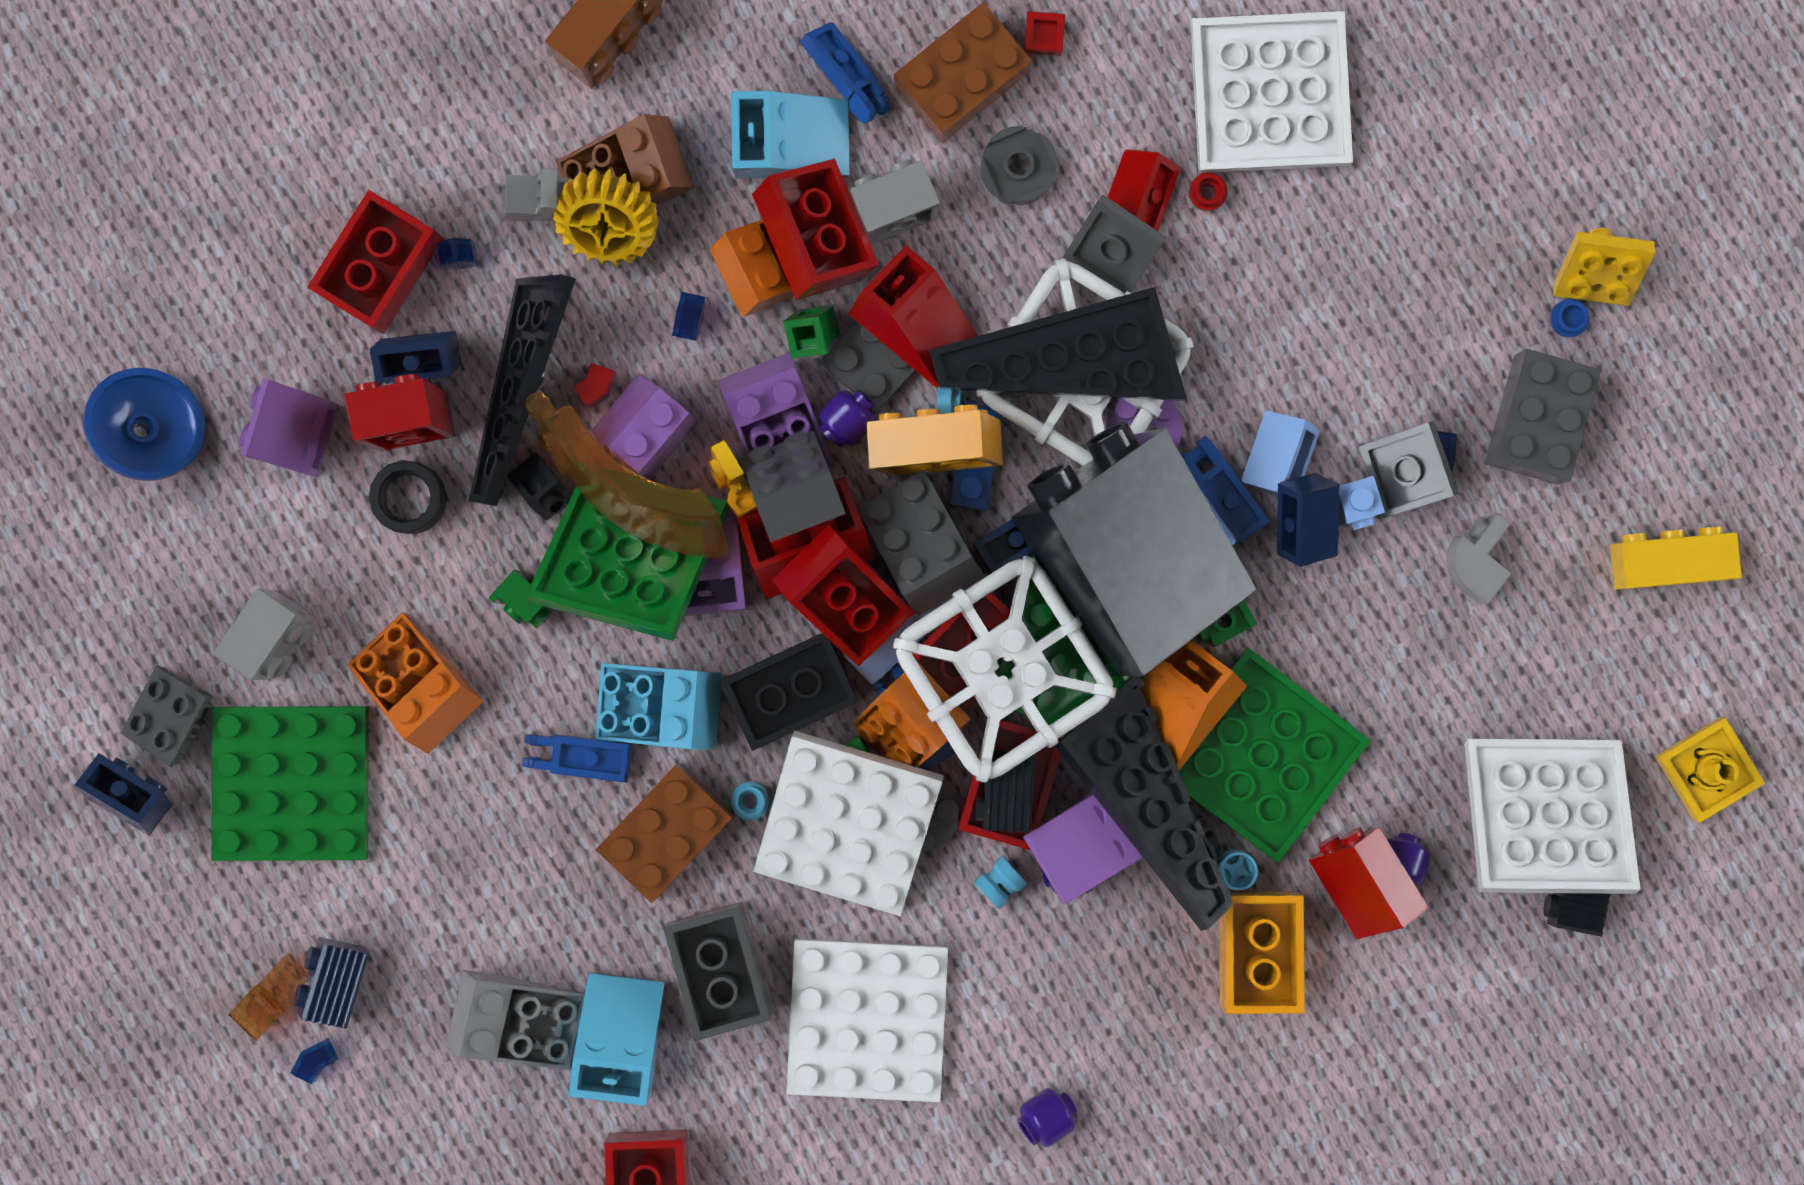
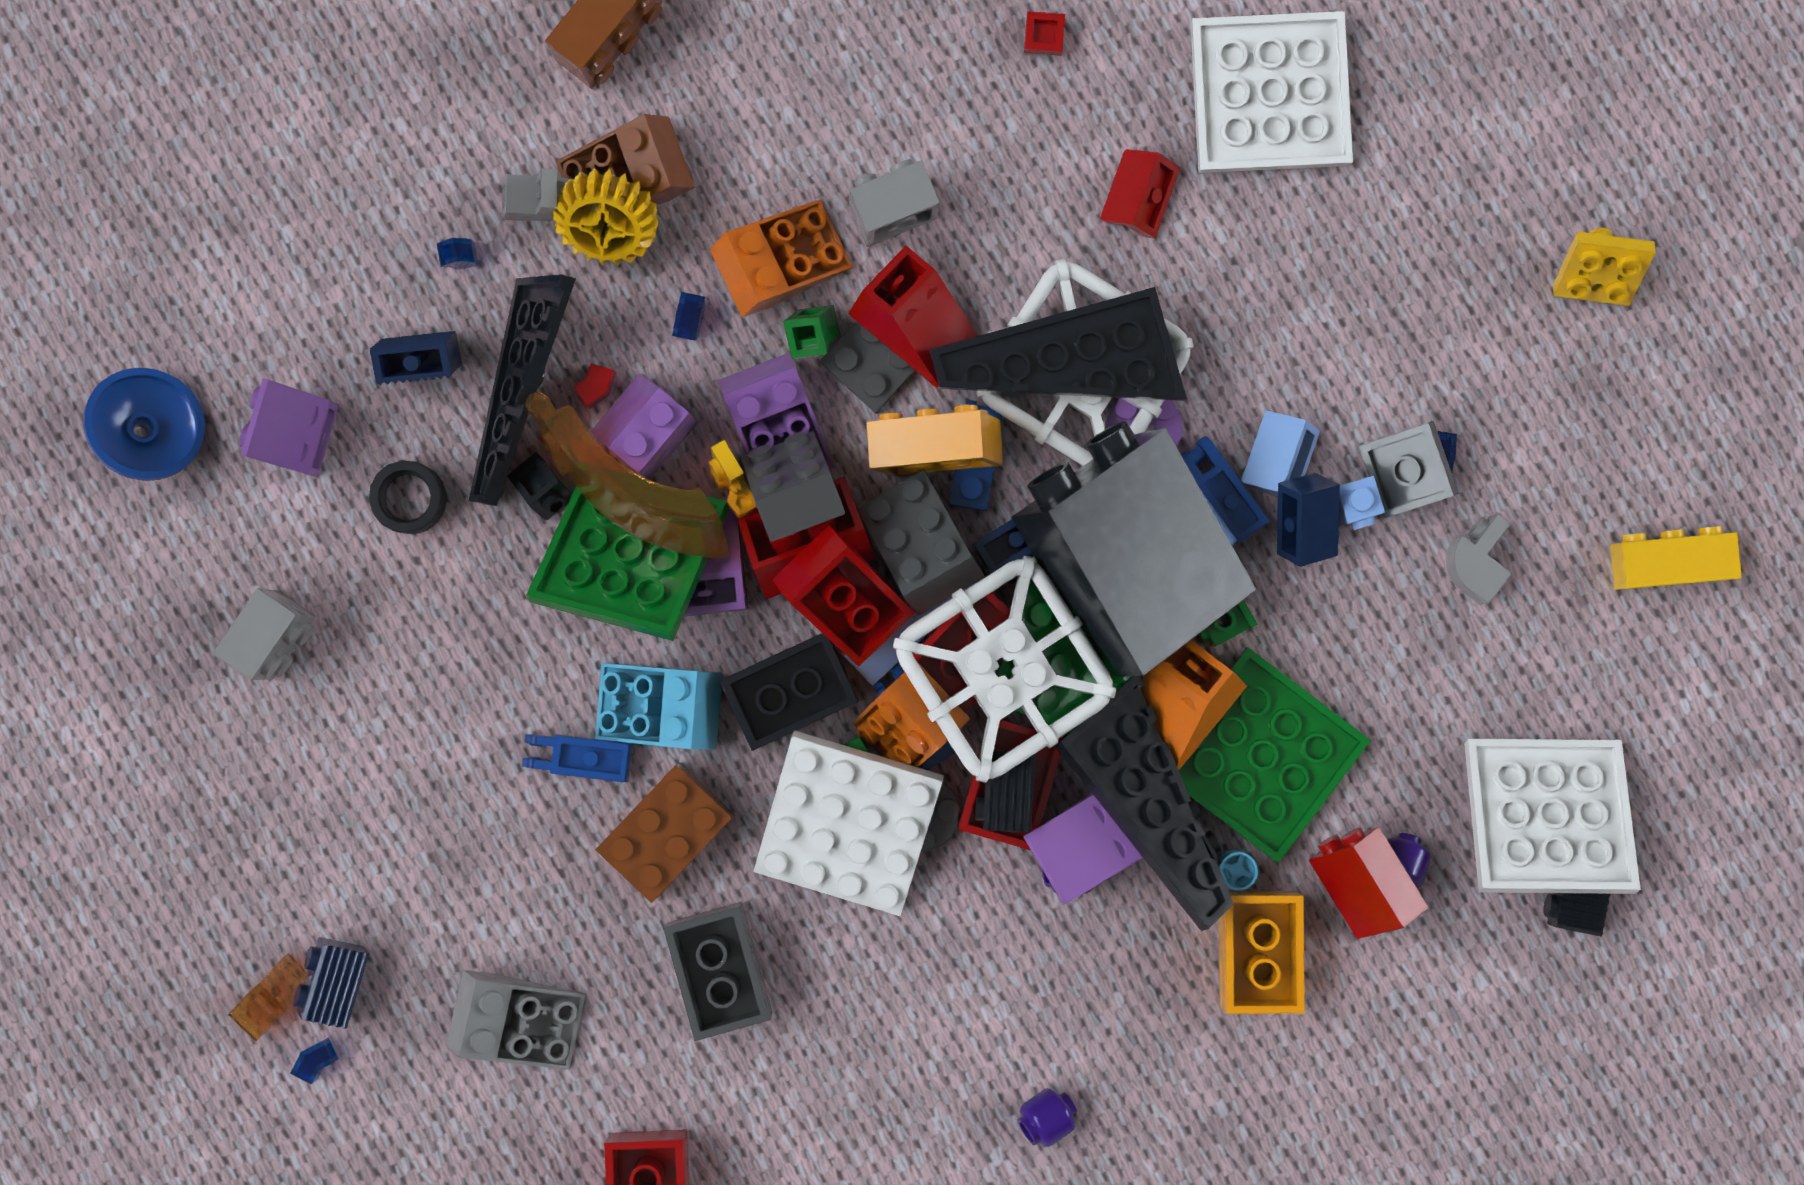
dark blue brick [75,753,173,836] -> none
dark grey hinge [120,666,213,767] -> none
green plate [211,706,369,861] -> none
red brick [307,189,444,335] -> none
red brick [344,374,456,452] -> none
orange slope [347,612,484,754] -> none
green brick [488,569,552,629] -> none
medium azure slope [568,972,665,1106] -> none
medium azure slope [731,91,850,179] -> none
medium azure plate [731,782,770,820] -> none
red brick [752,158,879,300] -> none
white plate [786,938,948,1102] -> none
blue hinge [800,22,892,124] -> none
dark purple head [819,390,876,447] -> none
dark orange brick [894,2,1032,143] -> none
medium azure plate [937,388,965,414] -> none
medium azure wheel [974,855,1028,910] -> none
dark grey plate [981,126,1057,205] -> none
dark grey plate [1063,195,1167,293] -> none
red plate [1189,172,1228,211] -> none
dark grey brick [1484,349,1601,485] -> none
blue plate [1550,299,1589,338] -> none
yellow plate [1655,717,1766,823] -> none

